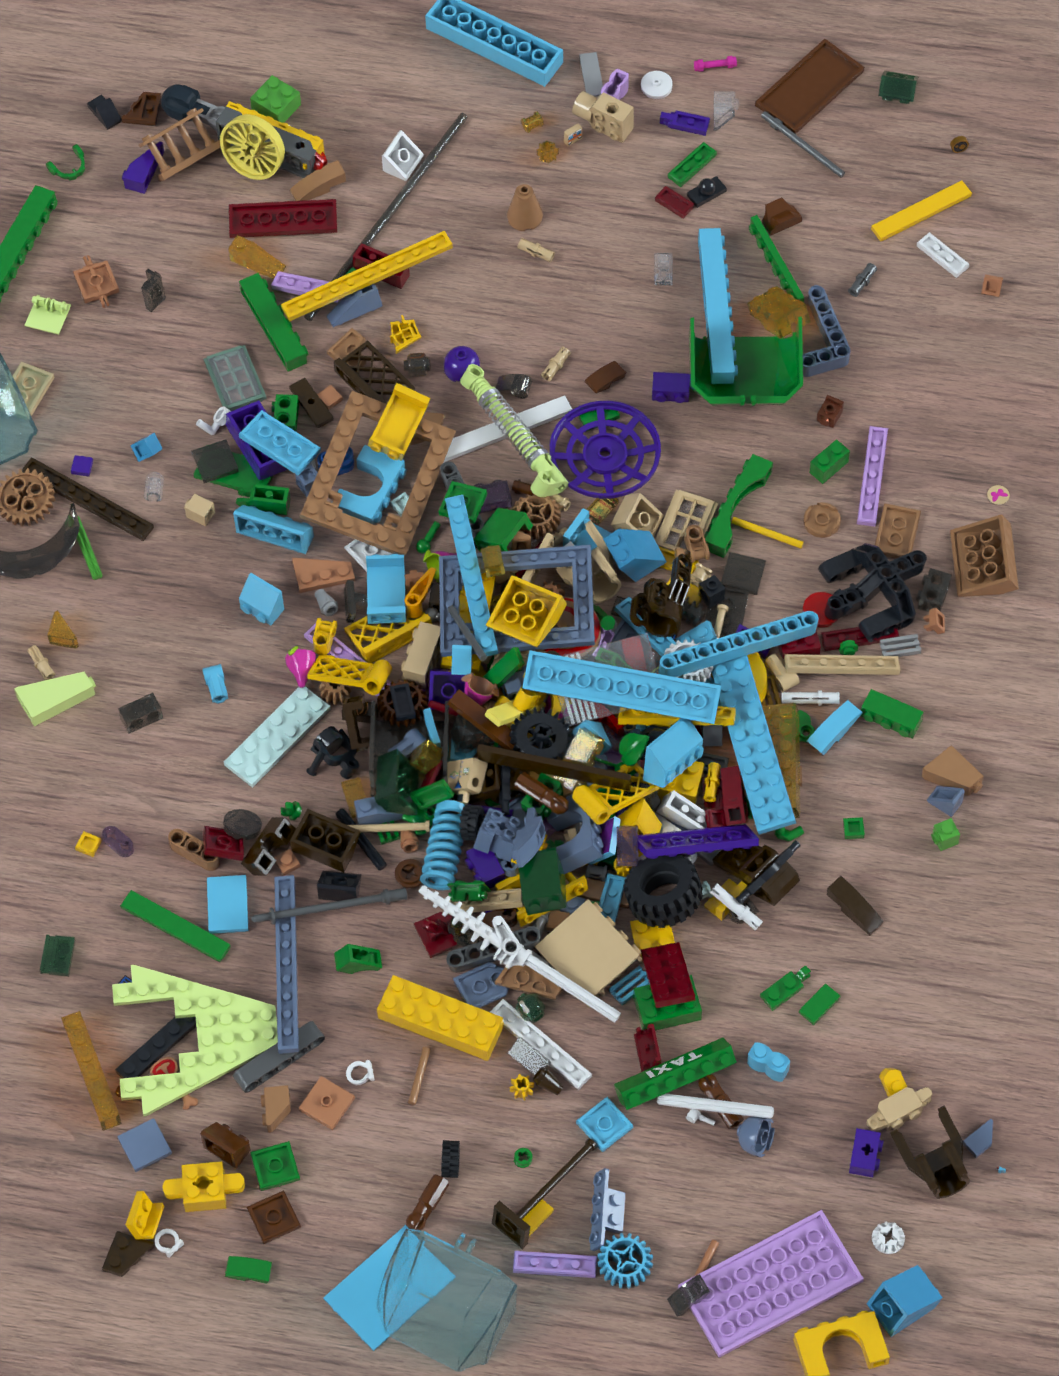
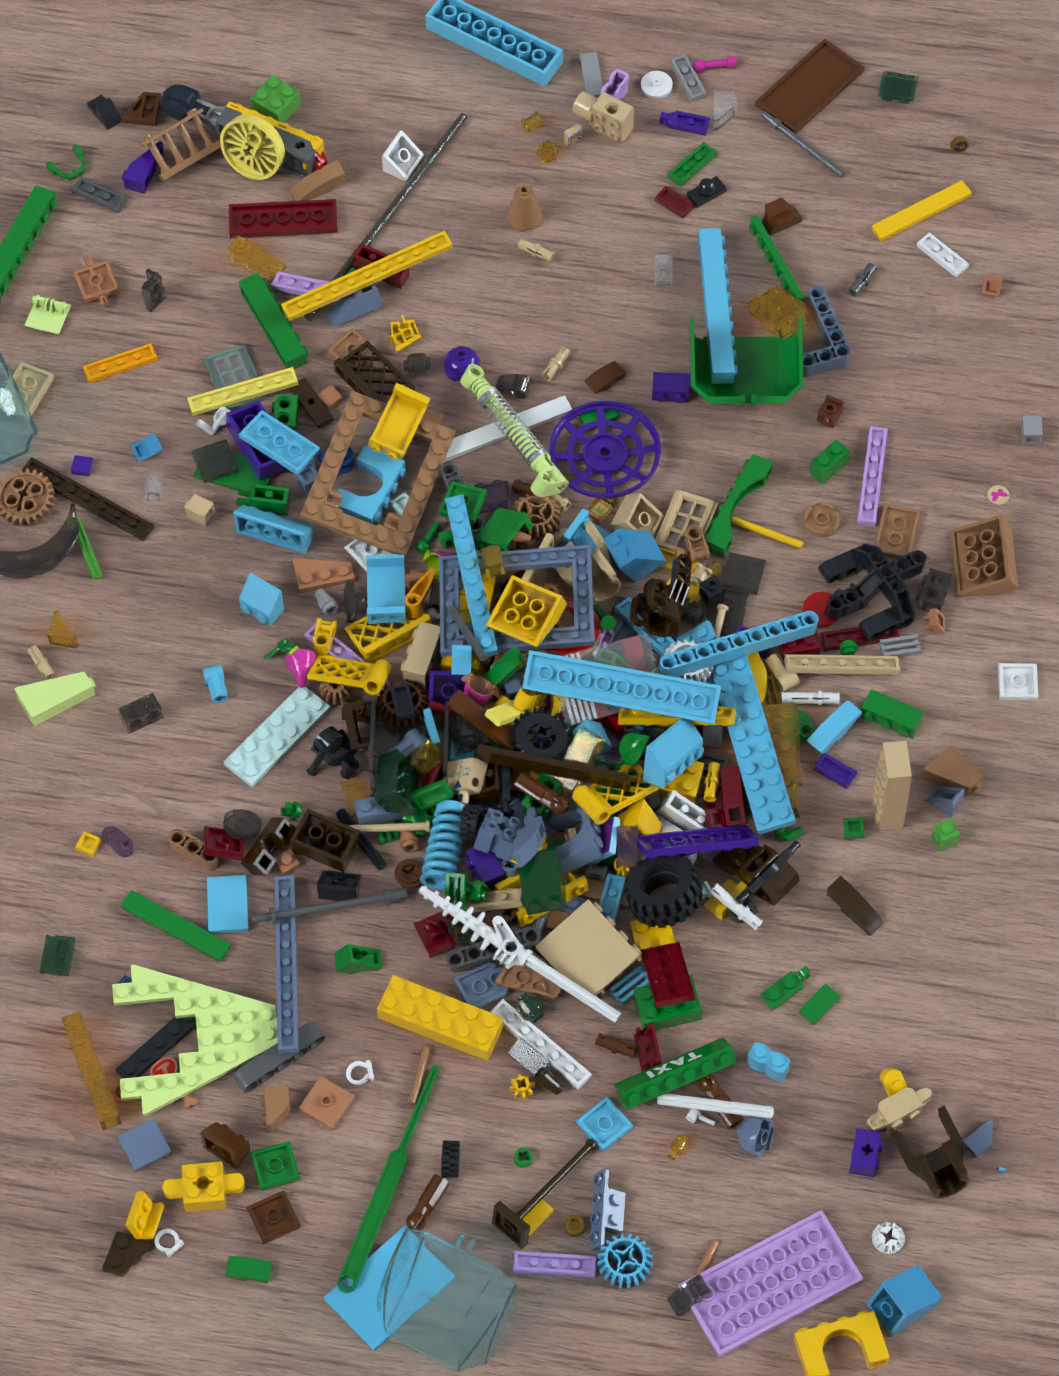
none -> dark grey tile [72,177,127,213]
none -> light orange tile [82,343,158,384]
none -> light yellow tile [187,367,299,416]
none -> green plate [263,638,294,659]
none -> green piece [337,1065,439,1293]
none -> green tile [437,530,455,549]
none -> green tile [445,871,467,911]
none -> pearl gold tile [565,1215,585,1237]
none -> reddish brown pin [595,1033,637,1059]
none -> clear yellow cylinder [668,1134,690,1160]
none -> light grey tile [670,54,707,102]
none -> clear yellow bush [706,560,722,577]
none -> dark purple tile [814,753,857,789]
none -> tan brick [872,741,912,831]
none -> white tile [998,663,1039,701]
none -> light grey brick [1021,415,1043,445]

